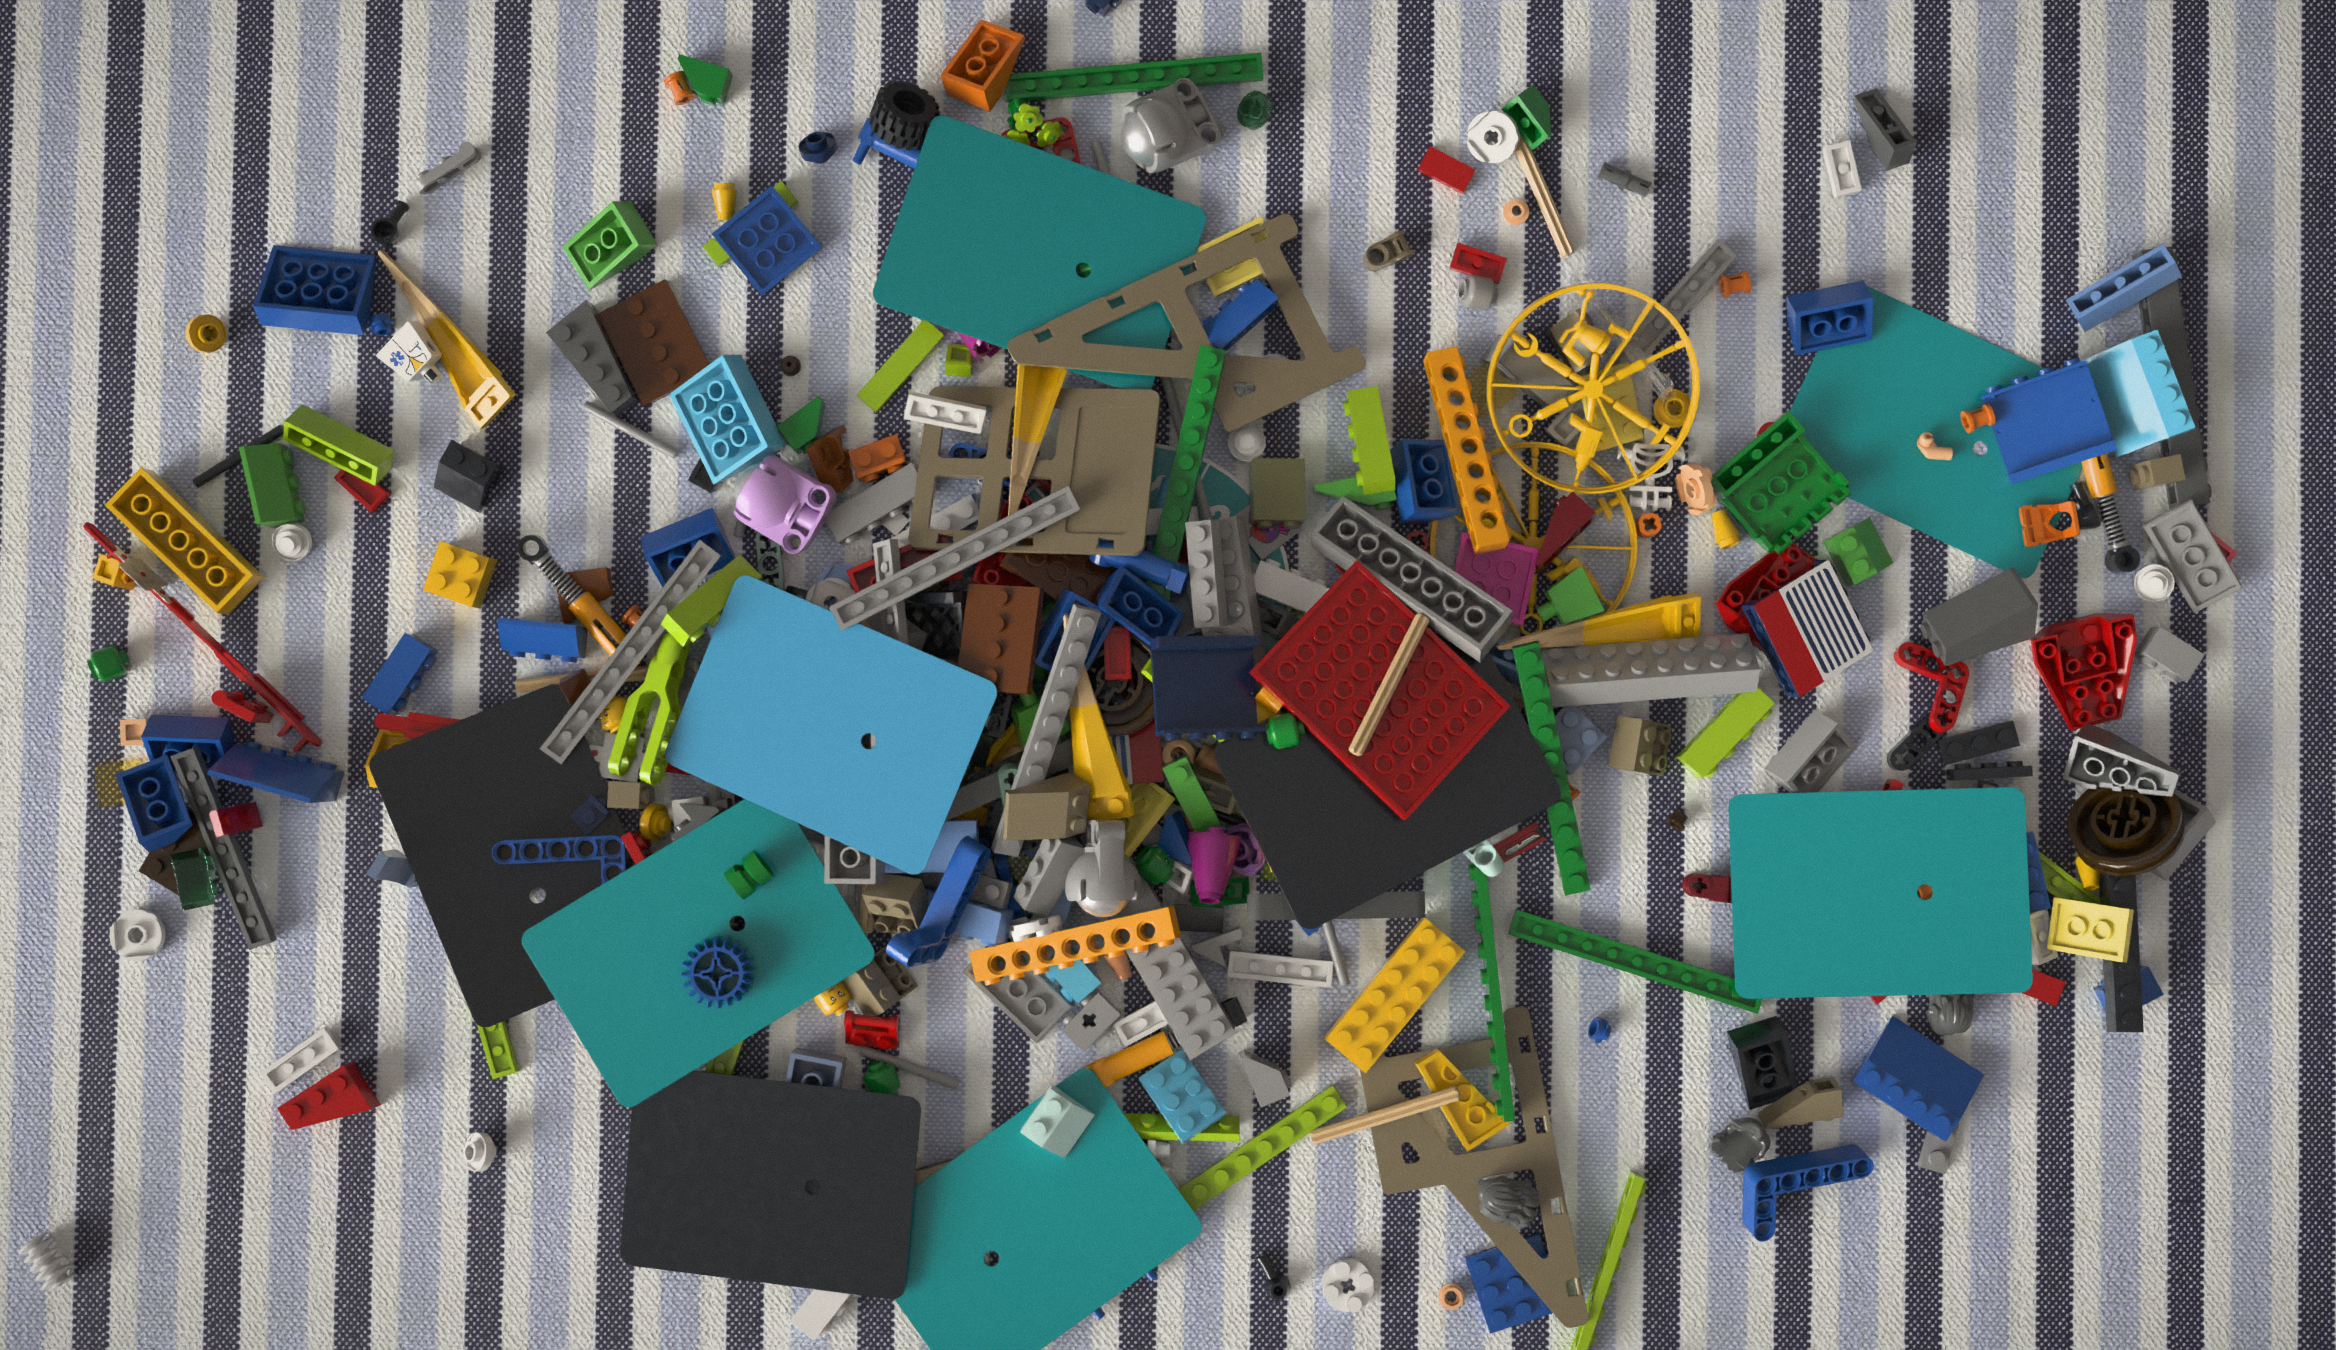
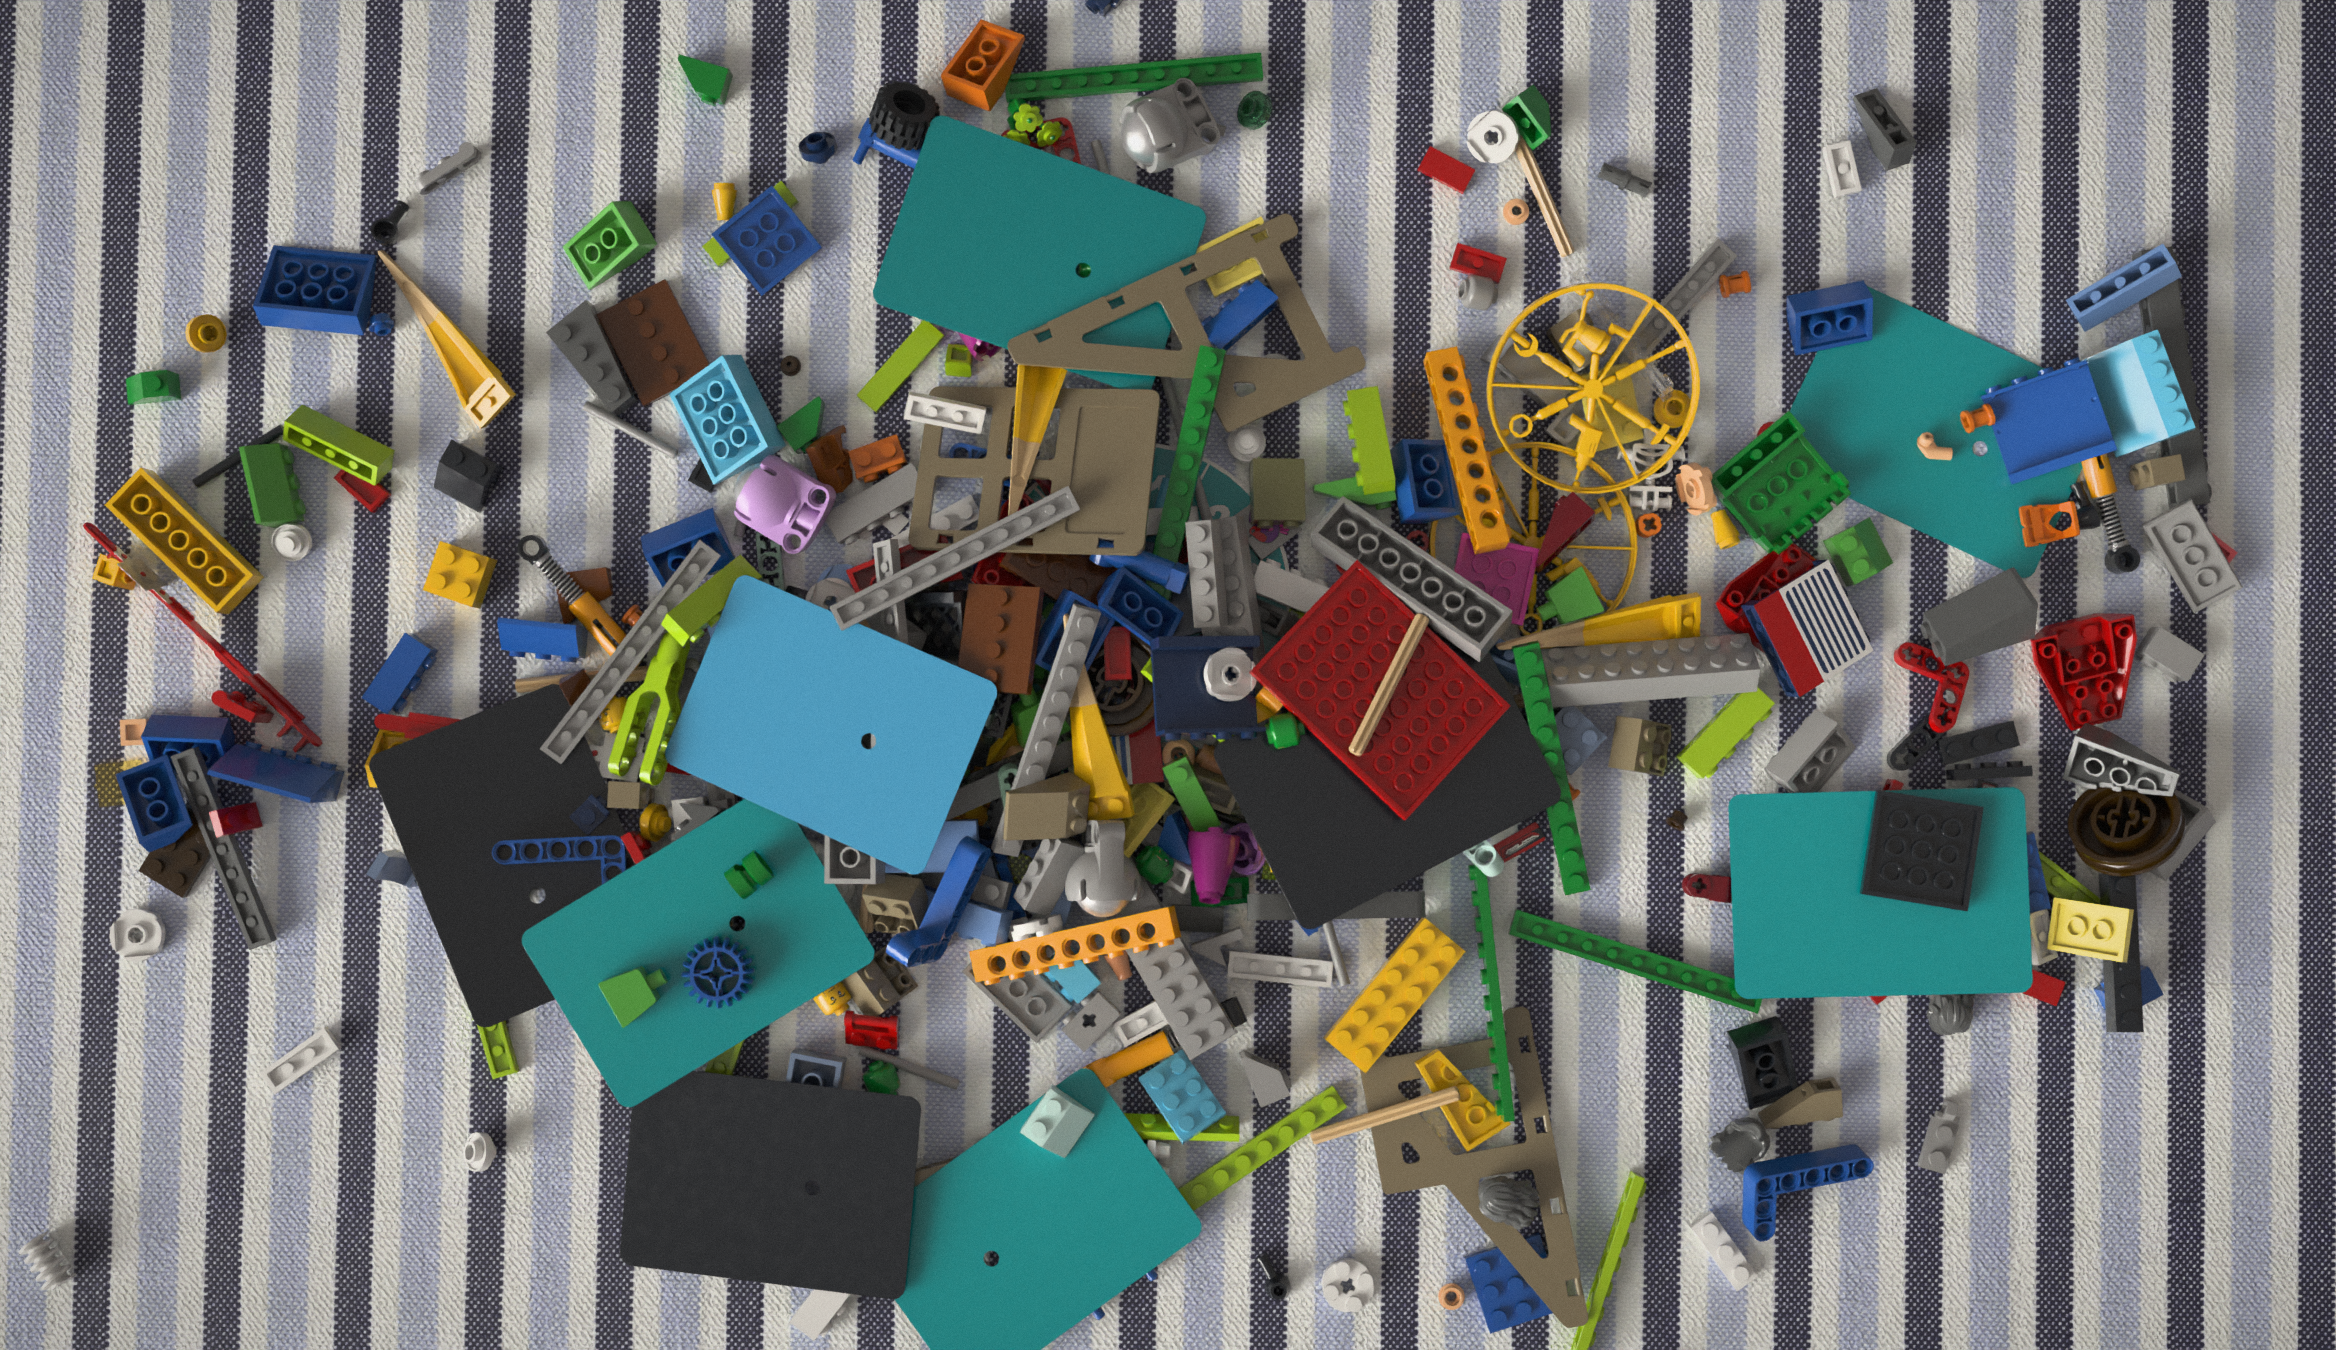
green head [87,645,130,682] -> none
clear green brick [170,848,219,911] -> none
red wedge [277,1061,381,1130] -> none
white torso [376,321,443,385] -> none
orange bush [664,71,696,105] -> none
dark tan piece [1363,230,1415,272] -> none
clear yellow piece [1465,362,1518,418] -> none
blue plate [1588,1018,1611,1043] -> none
blue slope [1850,1016,1985,1142] -> none
yellow cone [2075,854,2101,891] -> none
white plate [2133,563,2175,602] -> none
none -> green slope [126,370,181,405]
none -> bright green torso [598,966,668,1028]
none -> white plate [1204,647,1257,702]
none -> white plate [1689,1211,1758,1291]
none -> black plate [1860,790,1984,912]

